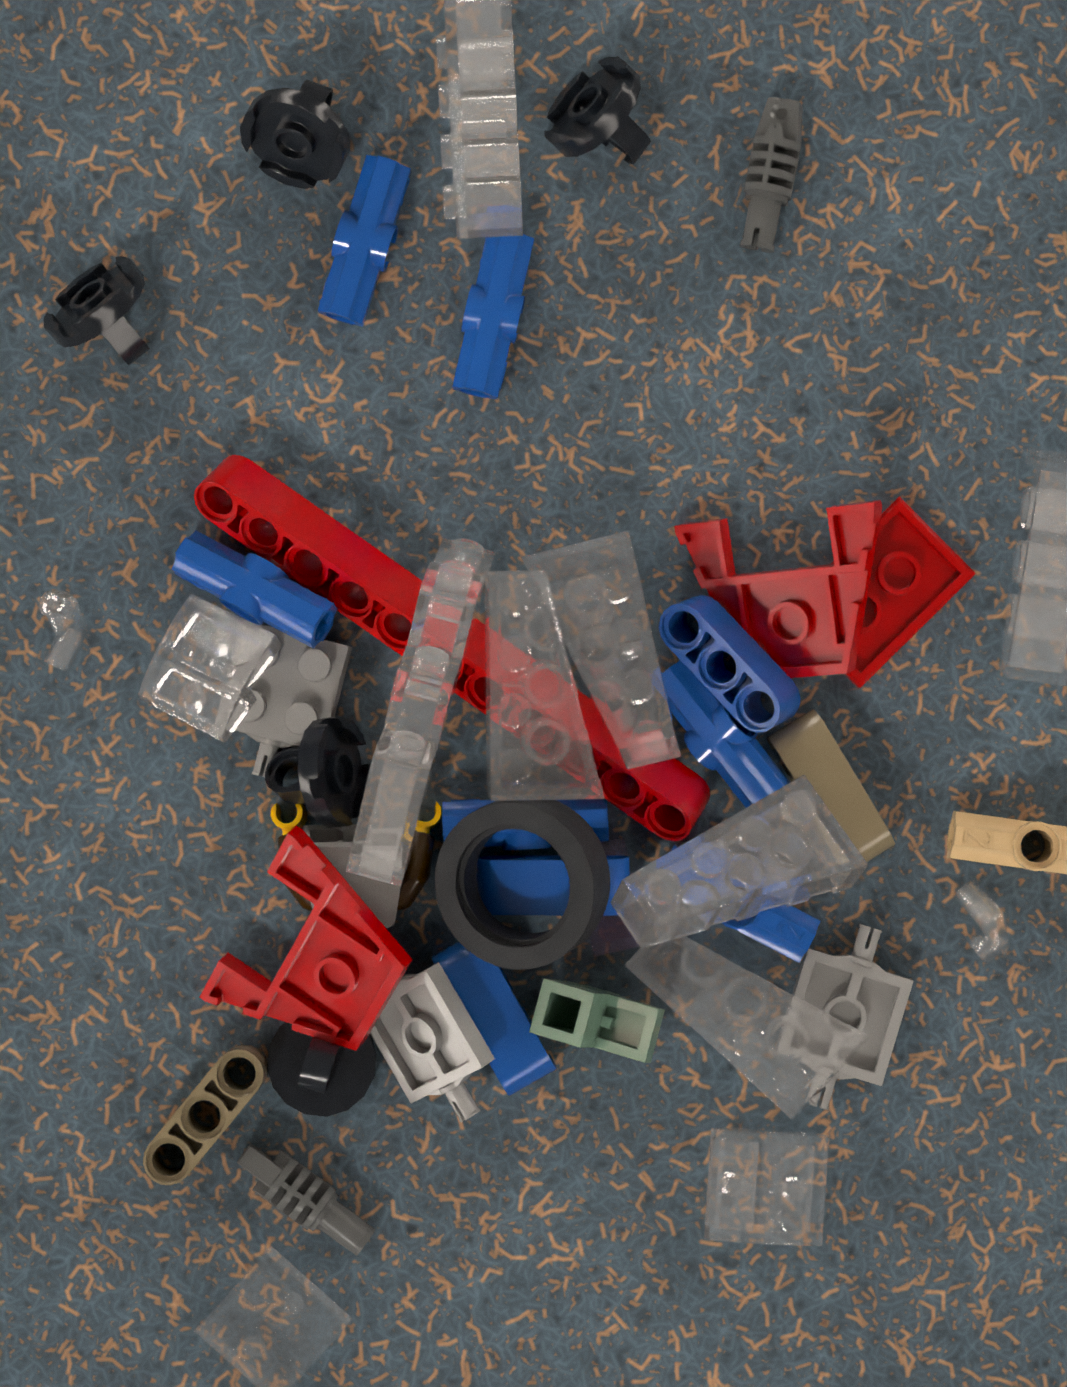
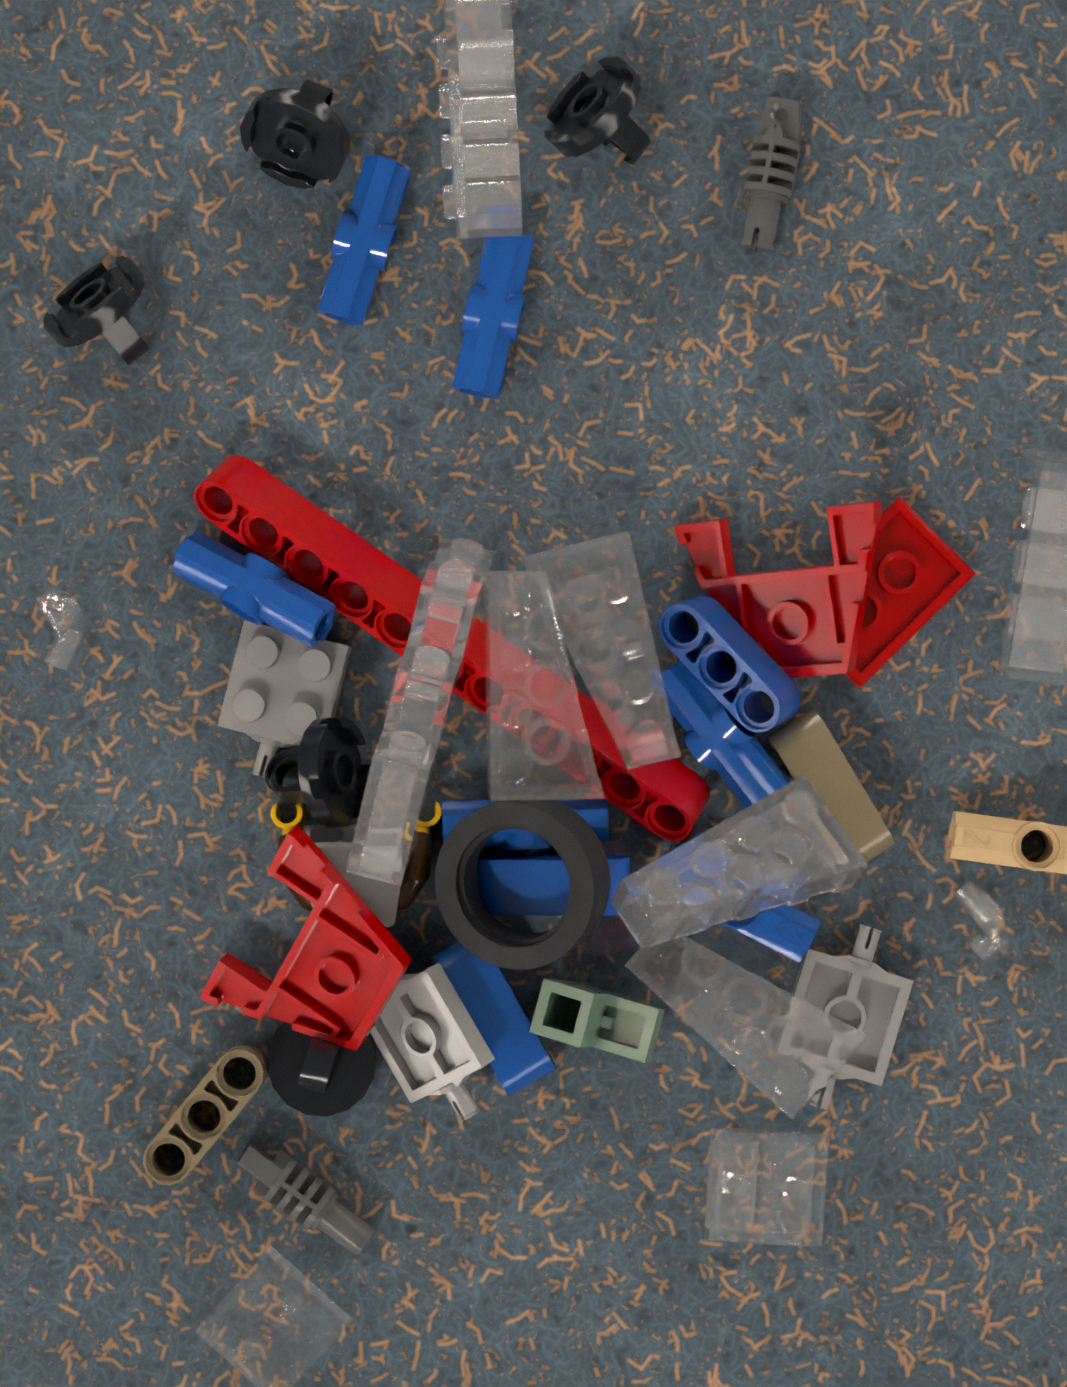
clear slope [138,594,282,743] -> none

